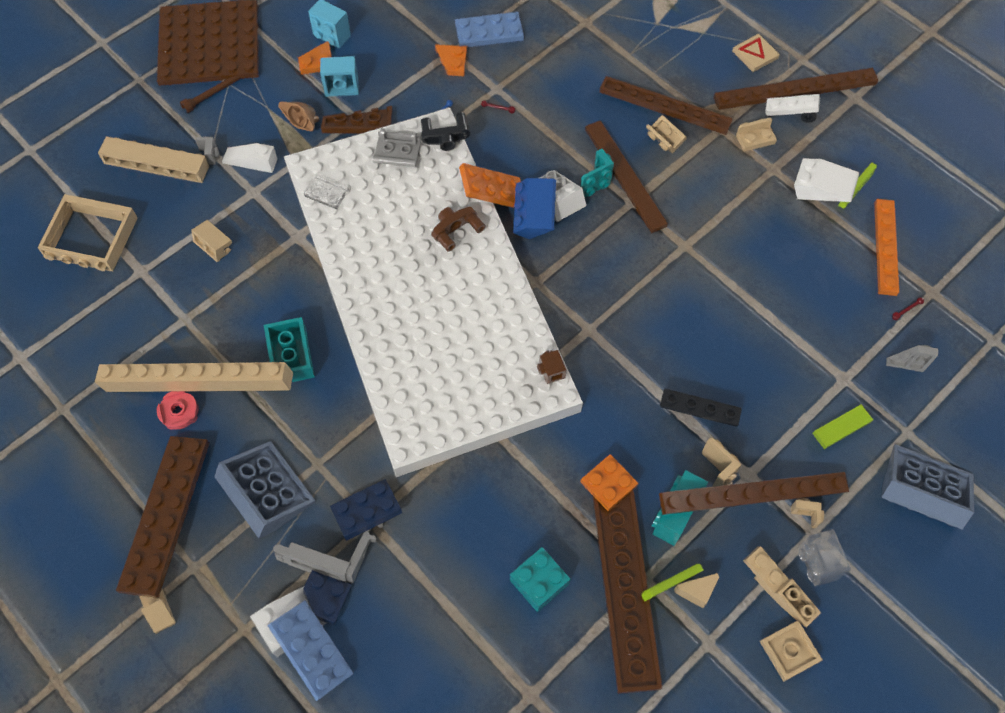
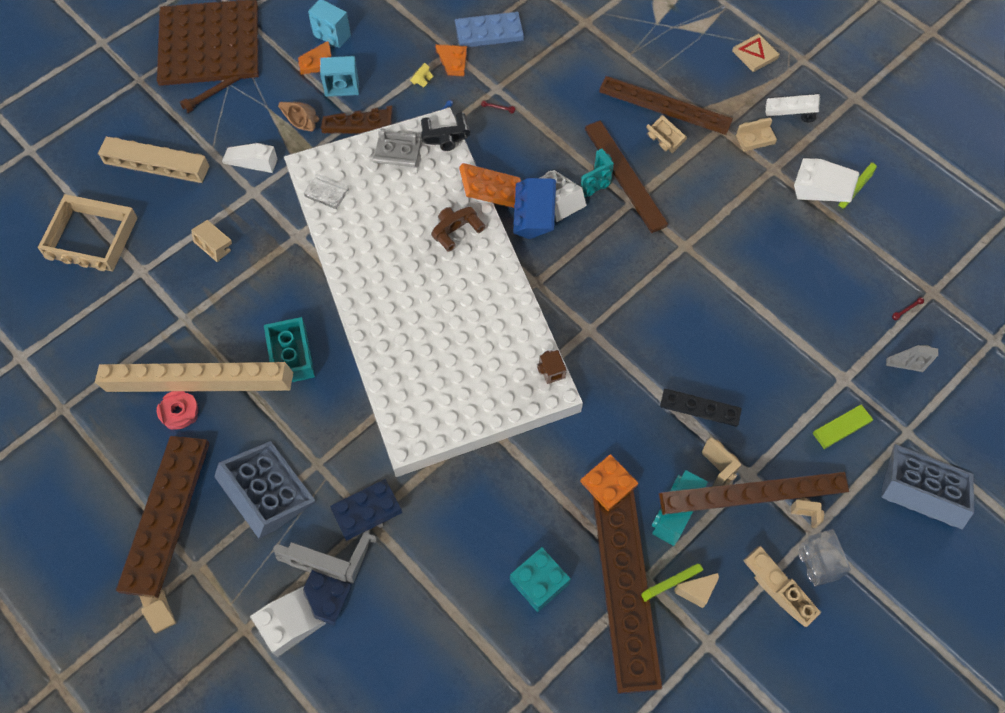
light grey bracket [196,136,219,165] -> none
medium blue plate [267,600,354,701] -> none
reddish brown plate [714,68,879,110] -> none
tan plate [760,621,822,682] -> none
orange plate [874,199,899,296] -> none
none -> light yellow tile [410,63,433,87]

